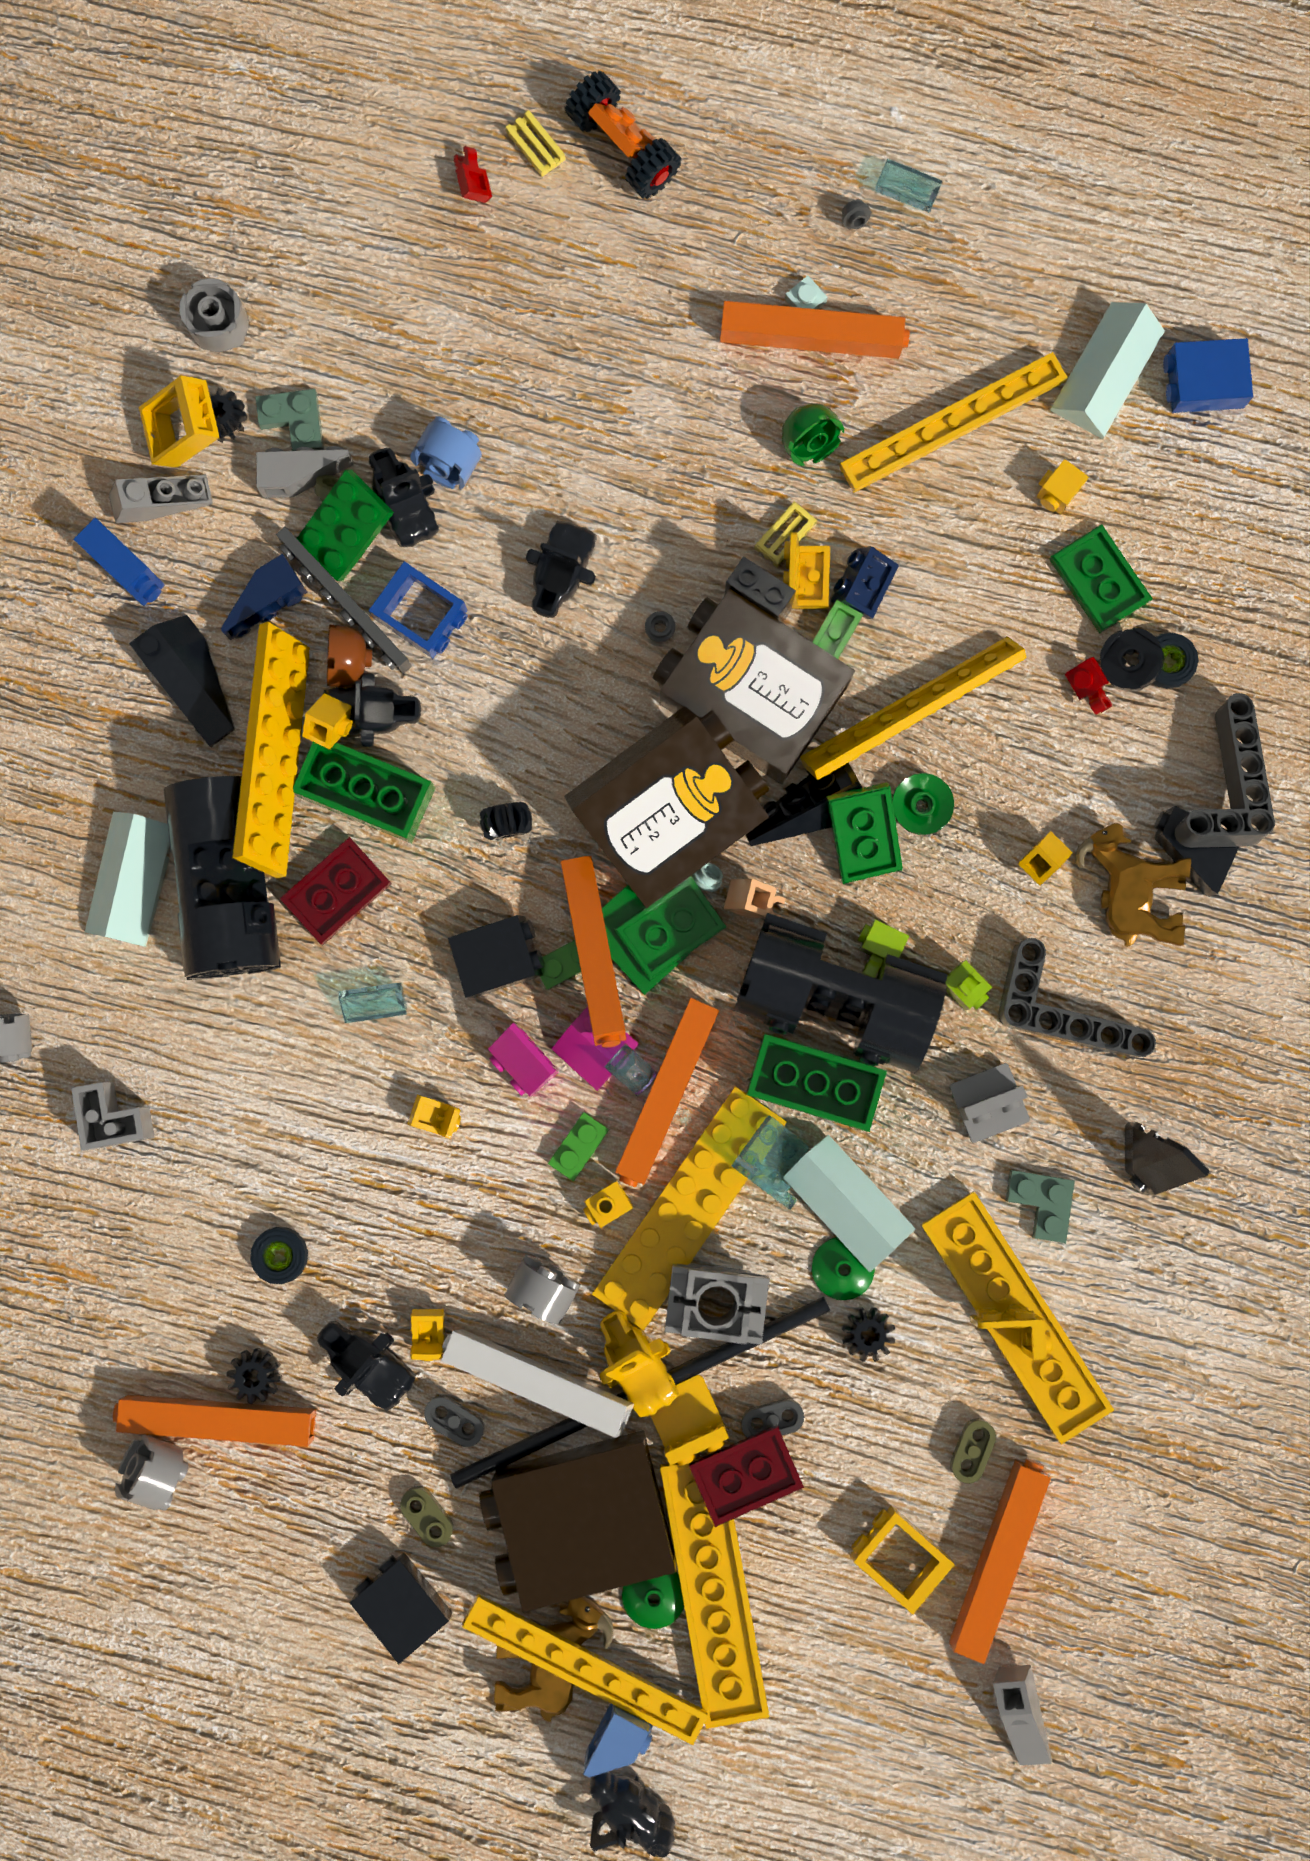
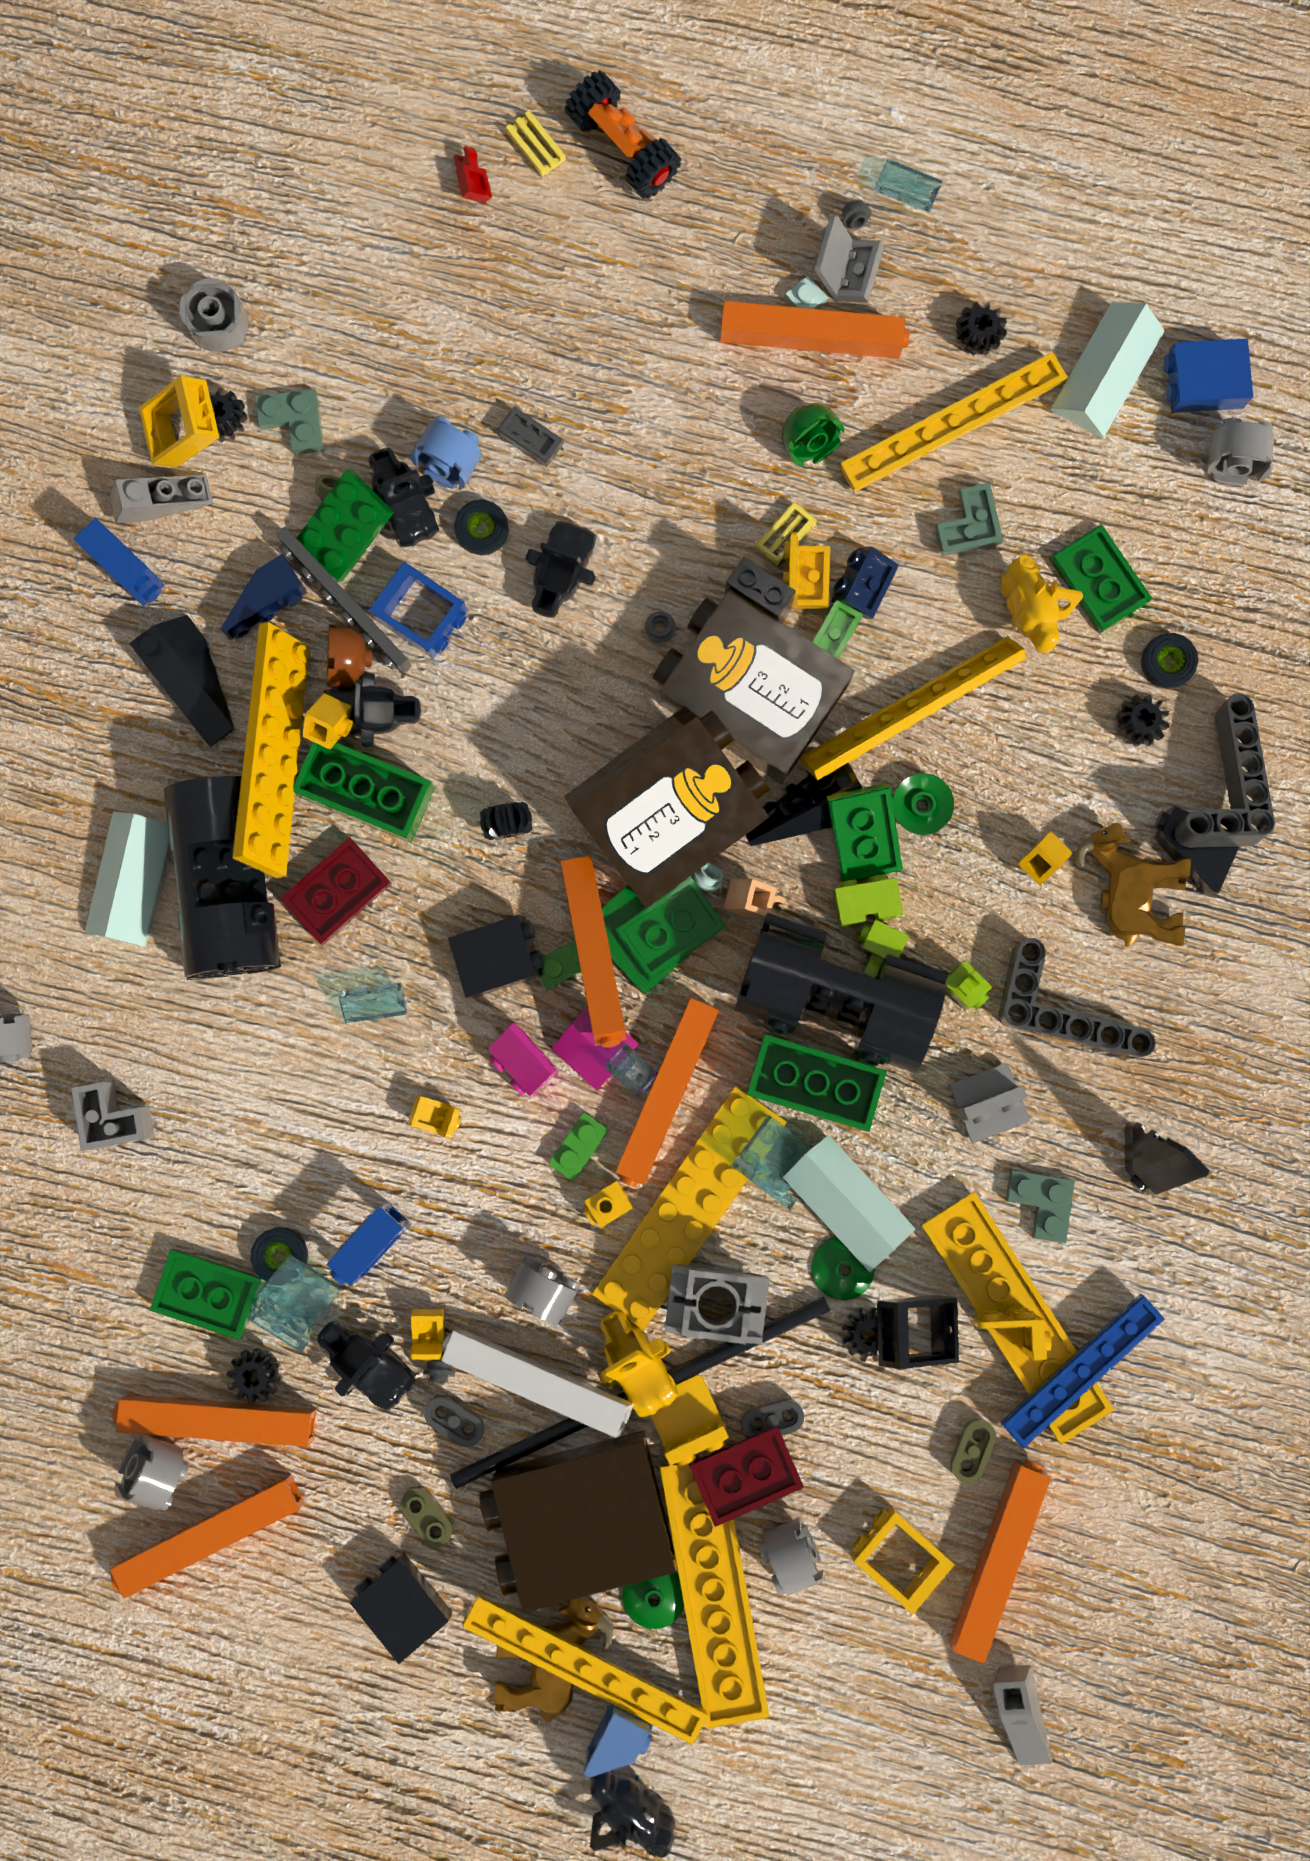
light grey slope [256,446,353,498] -> none
yellow brick [1037,459,1089,515] -> none
red plate [1065,657,1113,715] -> none
black plate [1100,628,1165,692] -> none
none -> orange brick [110,1474,305,1599]
none -> green plate [149,1248,262,1340]
none -> clear light blue bracket [248,1255,341,1353]
none -> blue window [326,1203,412,1286]
none -> dark grey plate [423,1361,455,1383]
none -> black bush [454,499,509,556]
none -> dark grey plate [497,406,564,467]
none -> light grey brick [759,1517,825,1596]
none -> light grey bracket [814,216,884,303]
none -> lime brick [832,874,903,928]
none -> black window [877,1295,959,1370]
none -> sand green plate [935,483,1003,556]
none -> black gear [955,301,1007,356]
none -> yellow piece [1000,555,1083,654]
none -> blue tile [1000,1294,1165,1449]
none -> black gear [1115,694,1170,747]
none -> light grey brick [1207,417,1274,485]

